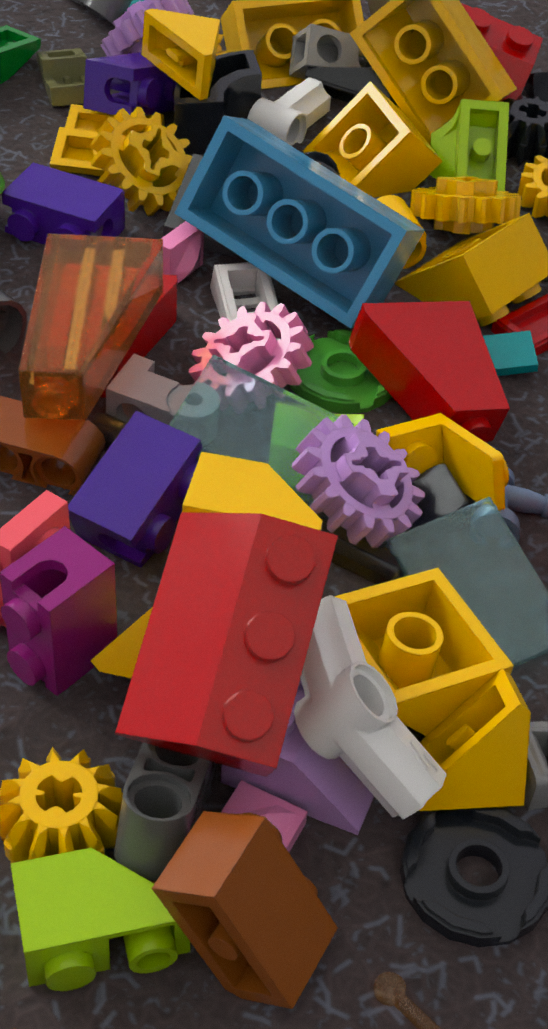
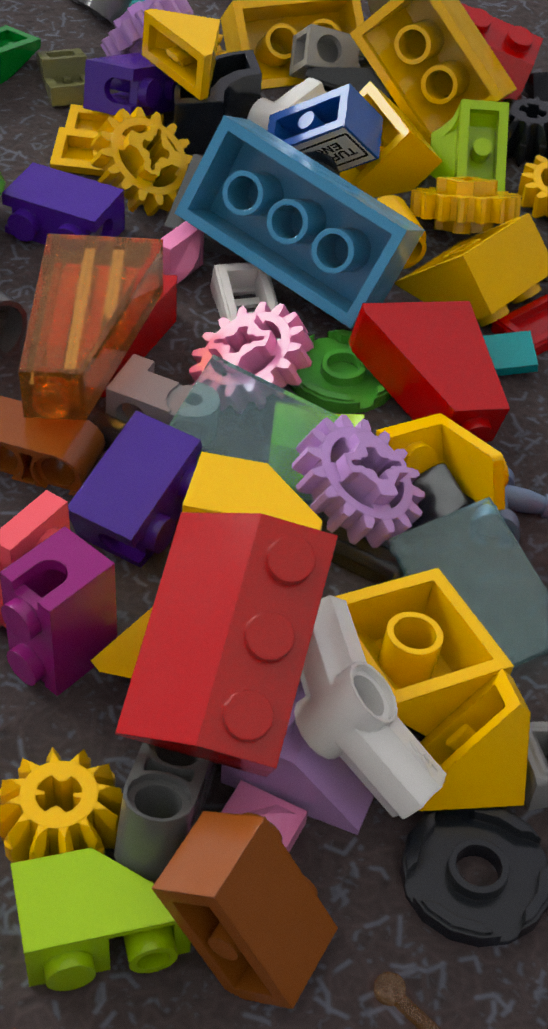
none -> blue brick [267,83,383,173]

